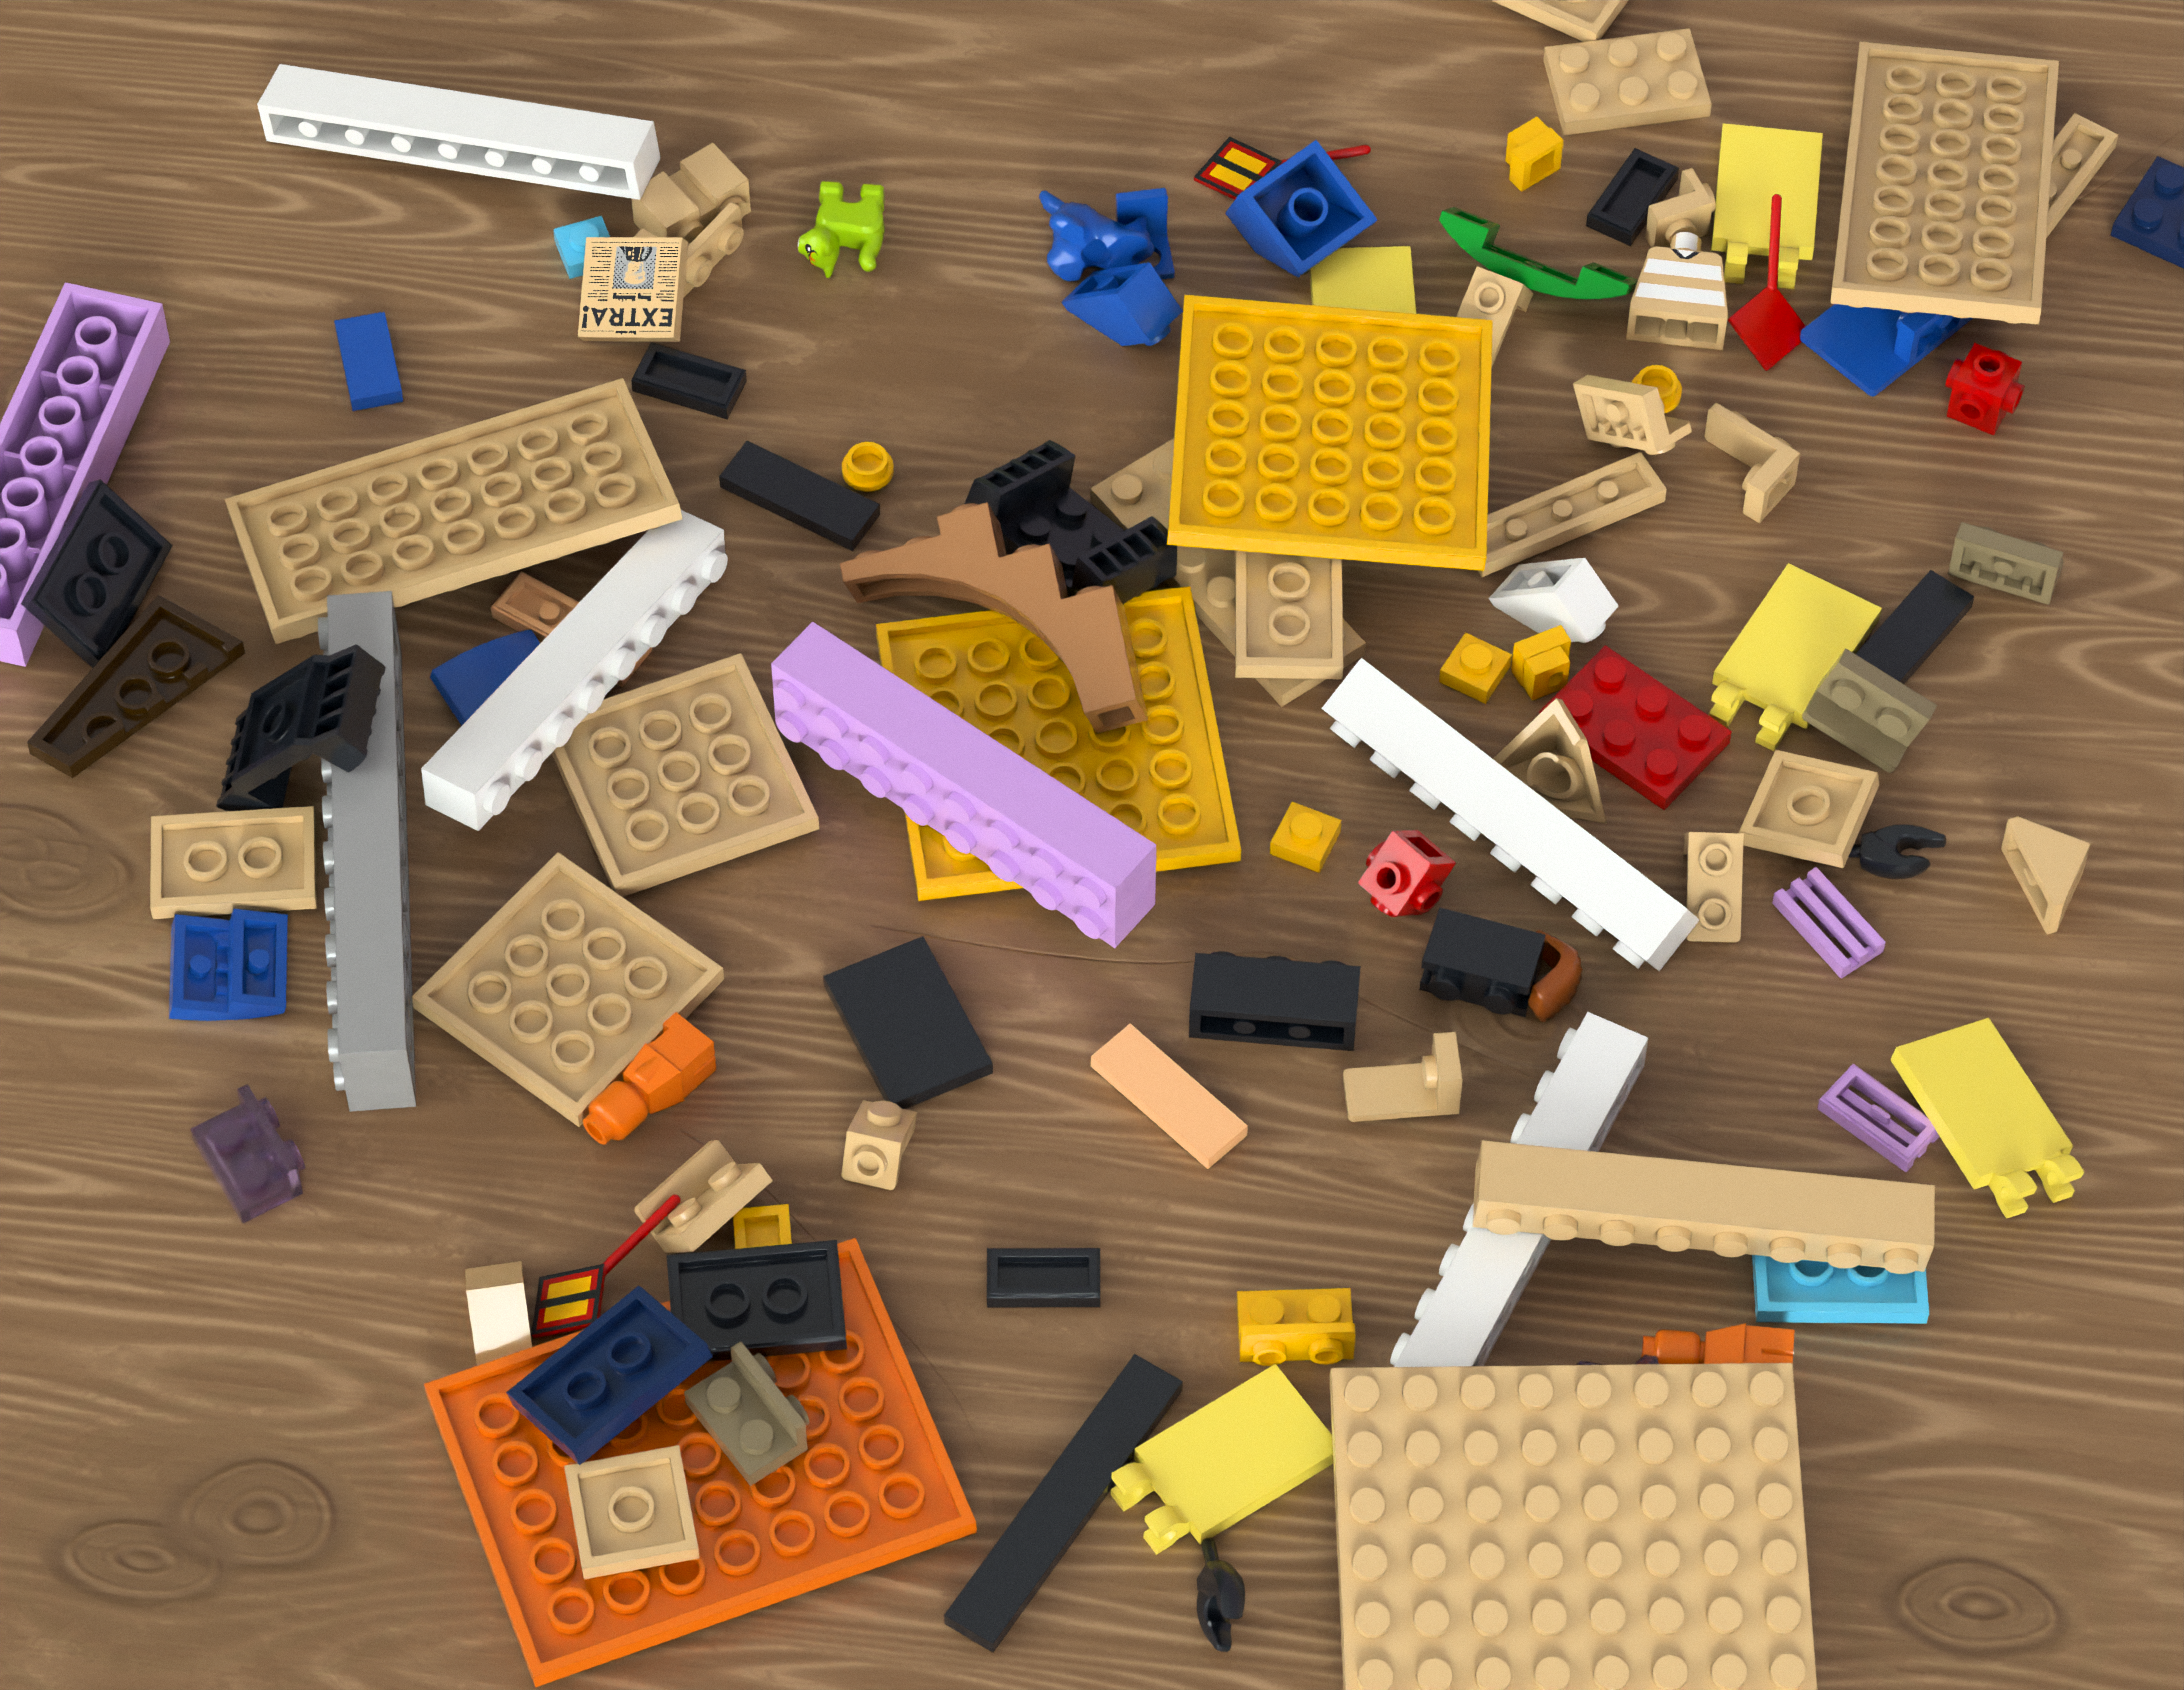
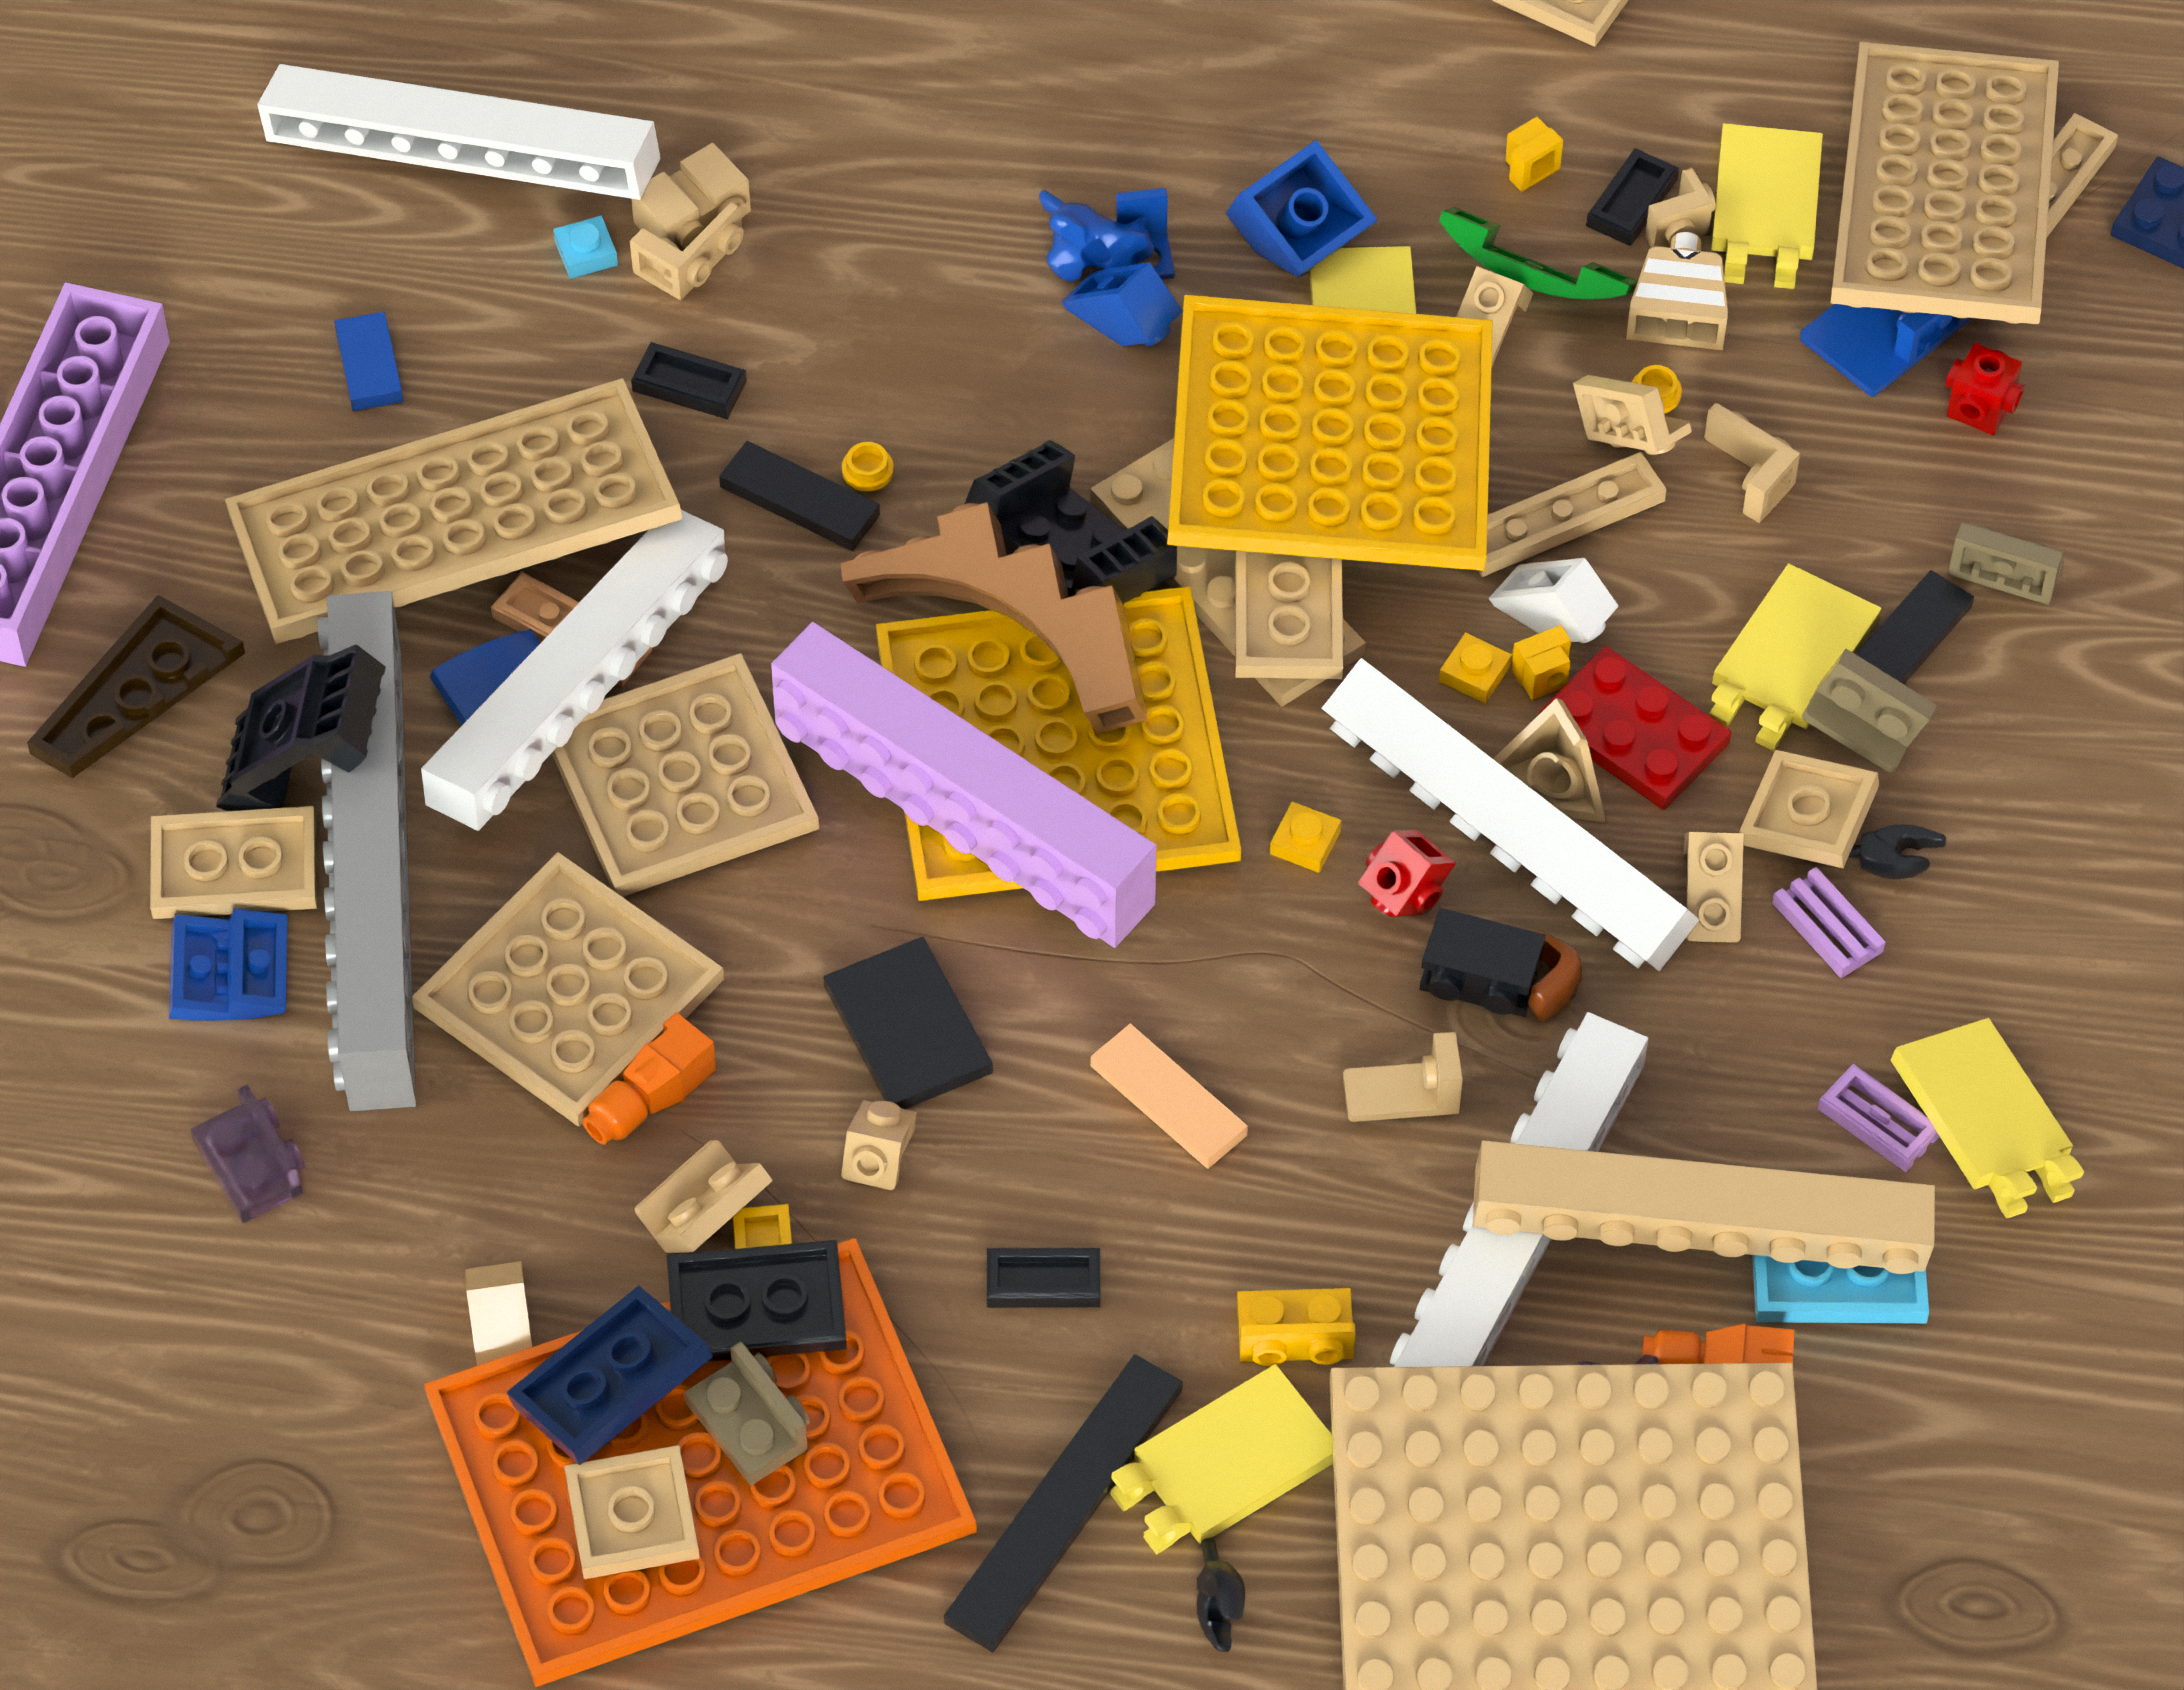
black tile [21,479,173,668] -> none
piece [531,1194,681,1338] -> none
tan tile [578,237,688,342] -> none
lime animal [797,181,885,278] -> none
black brick [1189,951,1361,1051] -> none
piece [1194,136,1371,200] -> none
tan plate [1543,28,1712,135] -> none
red piece [1727,194,1806,371] -> none
tan slope [2001,816,2091,935] -> none

